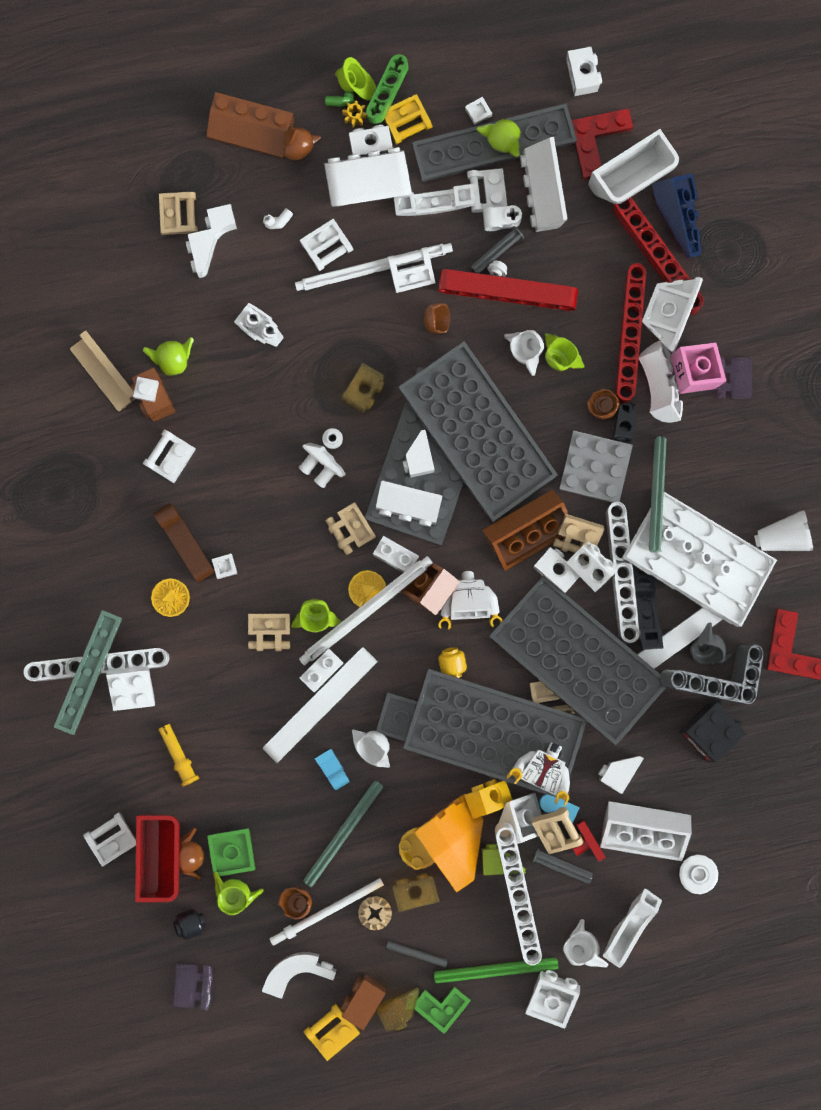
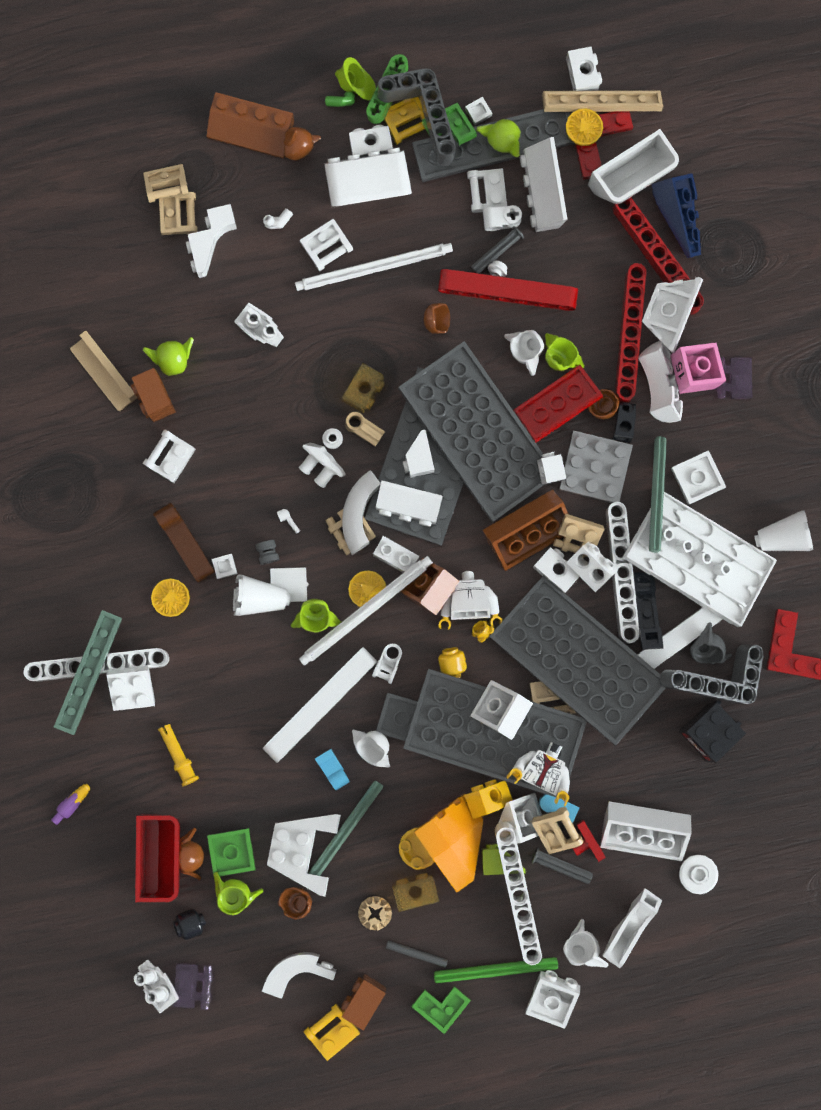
white plate [83,812,136,867] -> none
white plate [133,377,159,402] -> none
tan plate [248,614,290,651] -> none
white bar [269,878,384,946] -> none
white brick [300,649,344,693] -> none
yellow gear [342,101,367,128] -> none
clear yellow slope [376,987,419,1032] -> none
white plate [388,247,435,293] -> none
white slope [394,184,476,216] -> none
white slope [598,756,644,794] -> none
none -> medium lavender piece [51,784,90,825]
none -> white connector [134,960,179,1013]
none -> tan plate [143,164,189,203]
none -> white cone [233,575,290,616]
none -> dark grey wheel [255,540,280,565]
none -> white wing [267,814,341,897]
none -> white piece [270,568,309,602]
none -> white hand [277,509,300,534]
none -> white brick [342,470,381,555]
none -> tan piece [345,412,385,447]
none -> white piece [372,643,402,684]
none -> dark grey beam [378,68,456,166]
none -> bright green plate [422,103,477,145]
none -> white slope [471,680,533,740]
none -> yellow plate [472,621,494,642]
none -> red tile [513,365,603,443]
none -> white brick [537,452,566,484]
none -> tan tile [542,91,663,112]
none -> yellow wheel [566,108,603,146]
none -> white plate [671,451,726,505]

